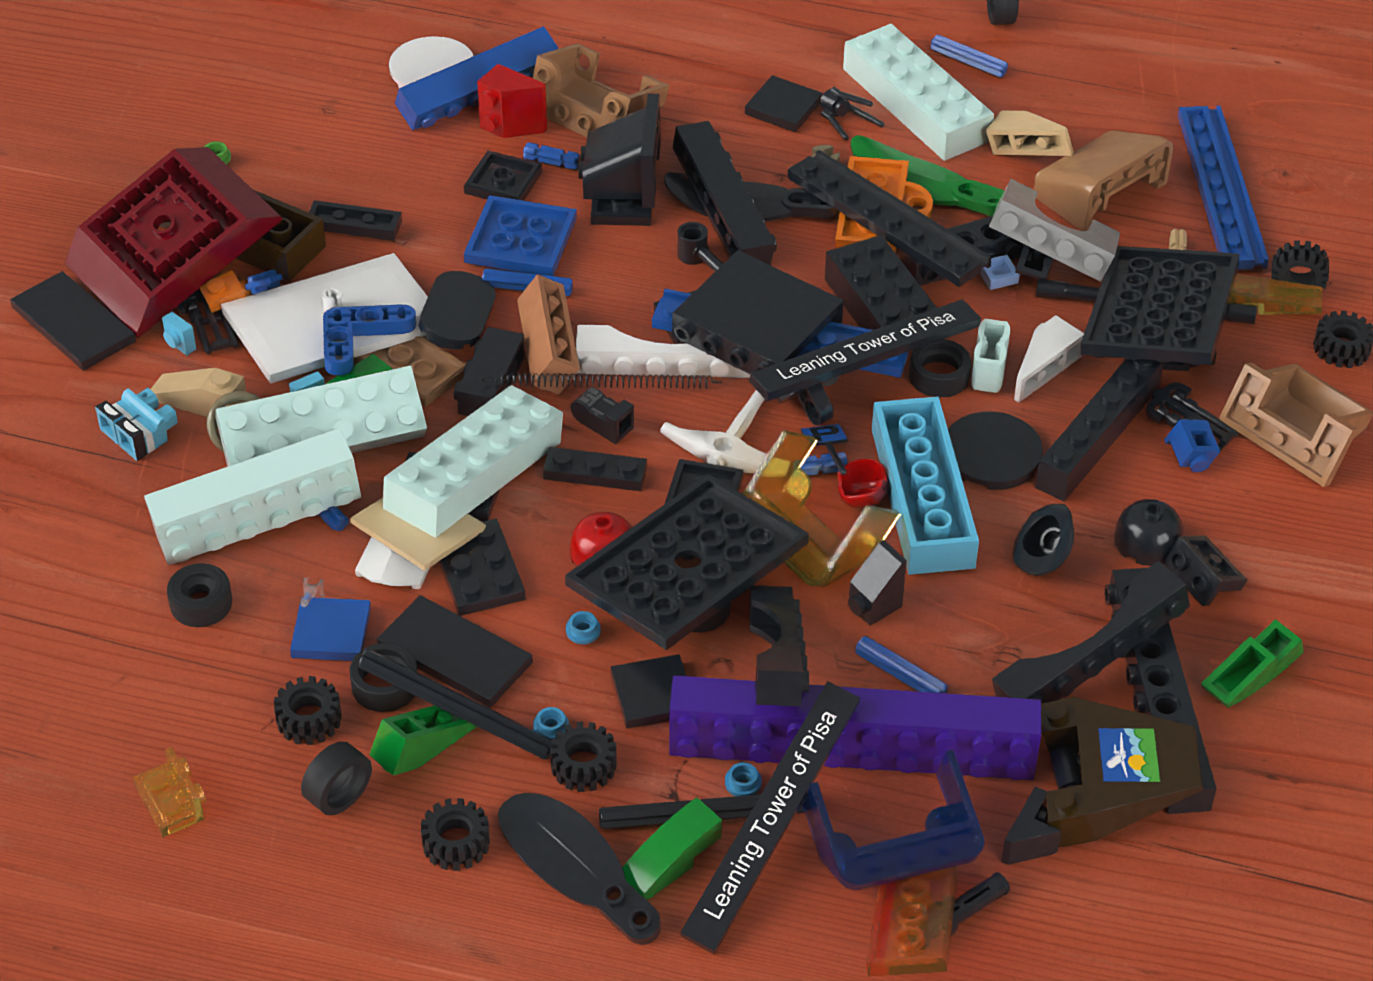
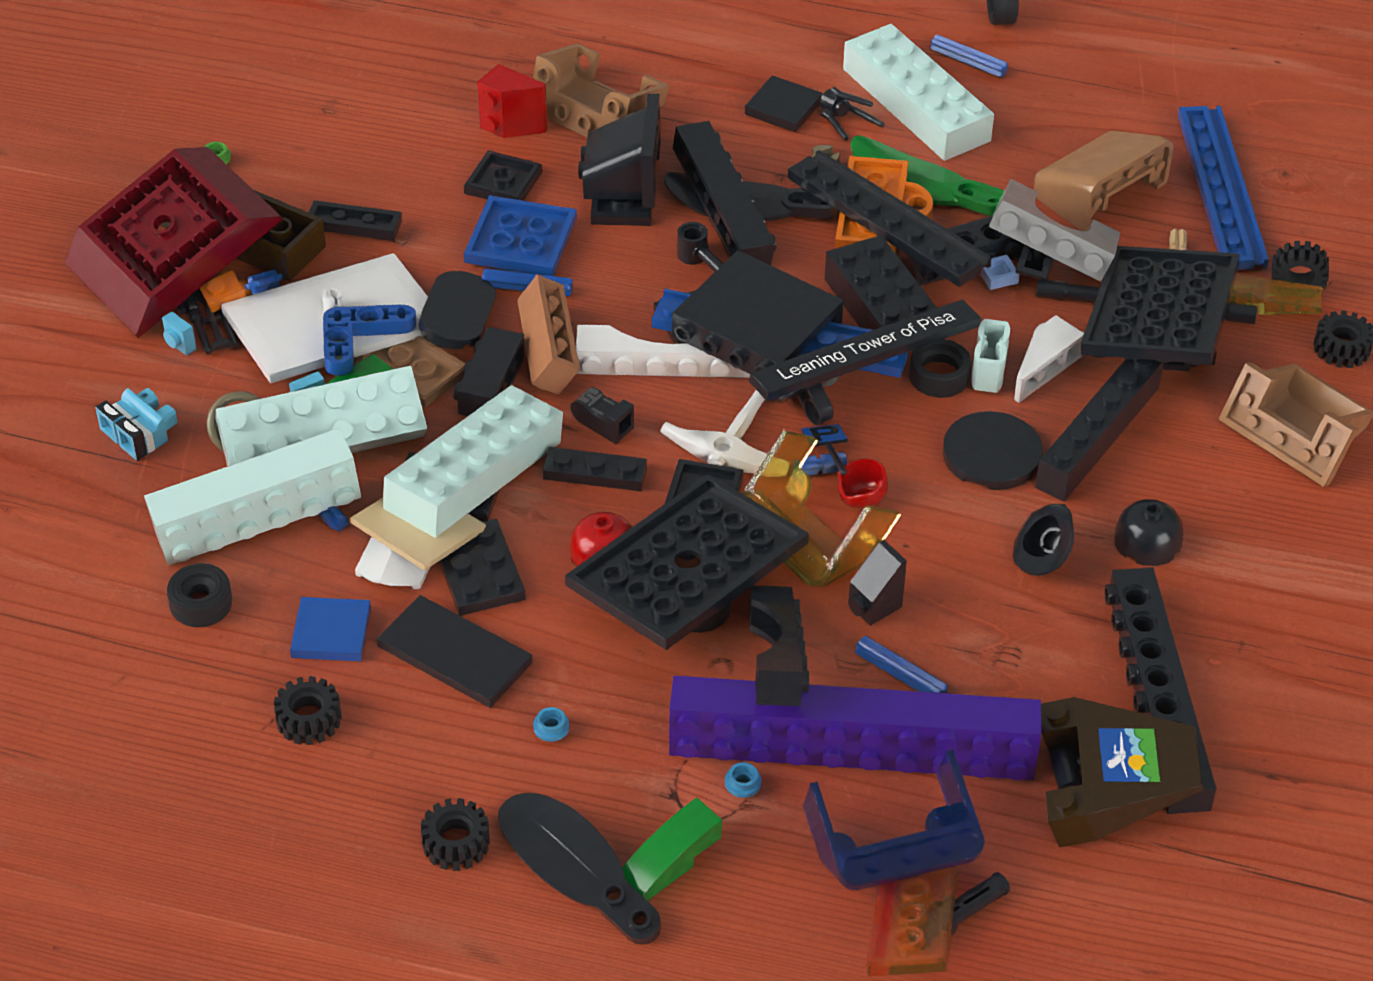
black tile [10,271,136,371] -> none
clear yellow bracket [133,747,206,837] -> none
tan slope [150,368,246,417] -> none
clear hand [300,577,325,607] -> none
black tyre [301,742,372,815] -> none
black tyre [349,643,417,712] -> none
black axle [359,649,552,759] -> none
green slope [369,705,477,776] -> none
white tile [389,36,473,88] -> none
blue brick [395,26,559,131] -> none
black piece [482,373,723,389] -> none
blue axle [523,142,580,170] -> none
black tyre [550,722,617,792] -> none
dark azure plate [566,611,601,644] -> none
black axle [599,790,820,829] -> none
black tile [611,654,686,729] -> none
black tile [680,681,860,954] -> none
medium azure brick [872,396,979,575] -> none
tan slope [986,111,1074,156] -> none
black arch [992,561,1190,704] -> none
black slope [1001,787,1061,865] -> none
black piece [1146,382,1239,452] -> none
blue brick [1164,419,1220,472] -> none
black bracket [1164,536,1248,606] -> none
green slope [1201,619,1304,708] -> none

